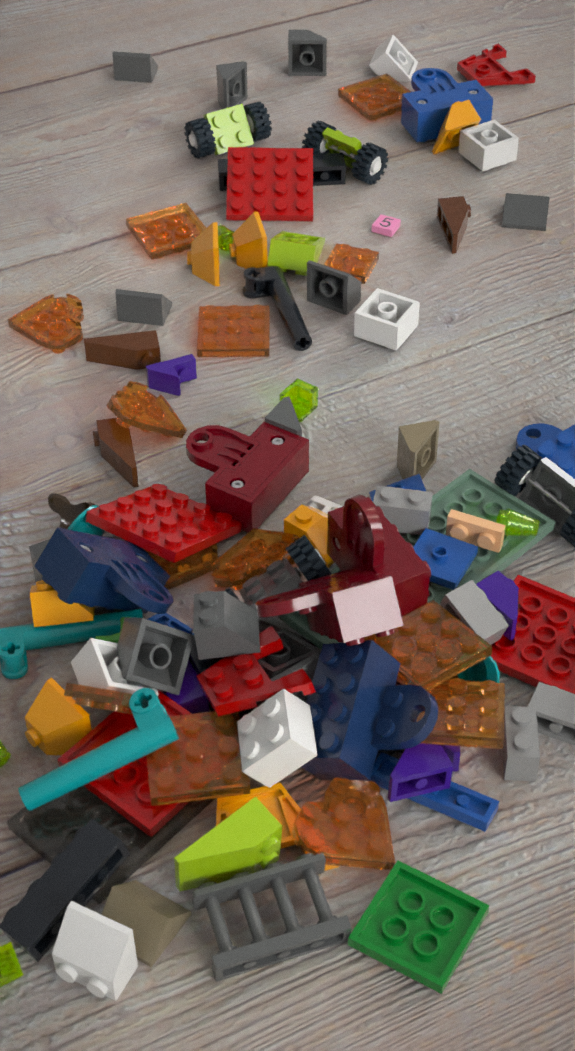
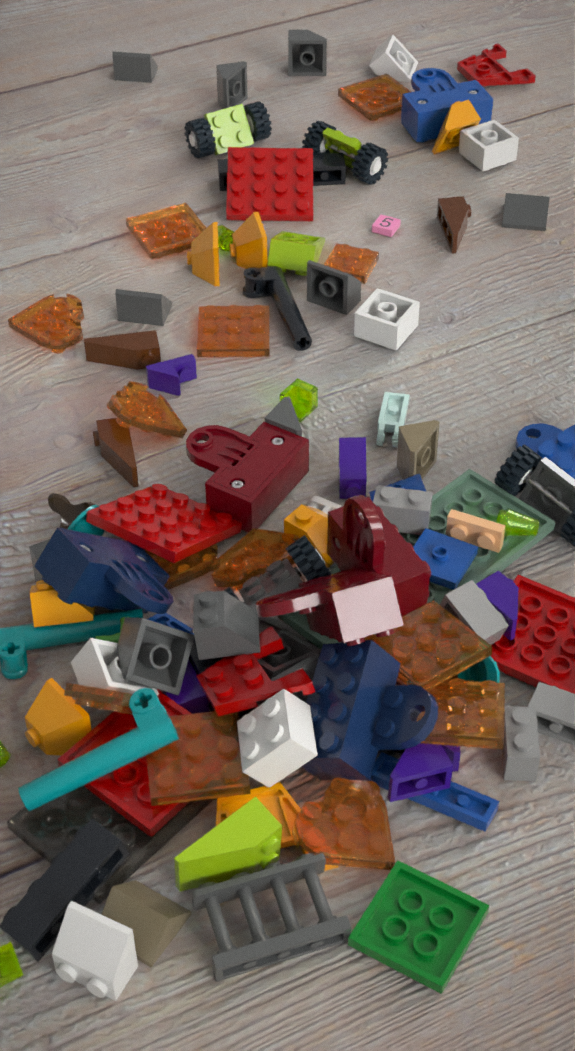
none -> dark purple slope [338,437,367,499]
none -> light aqua hinge [376,392,410,448]

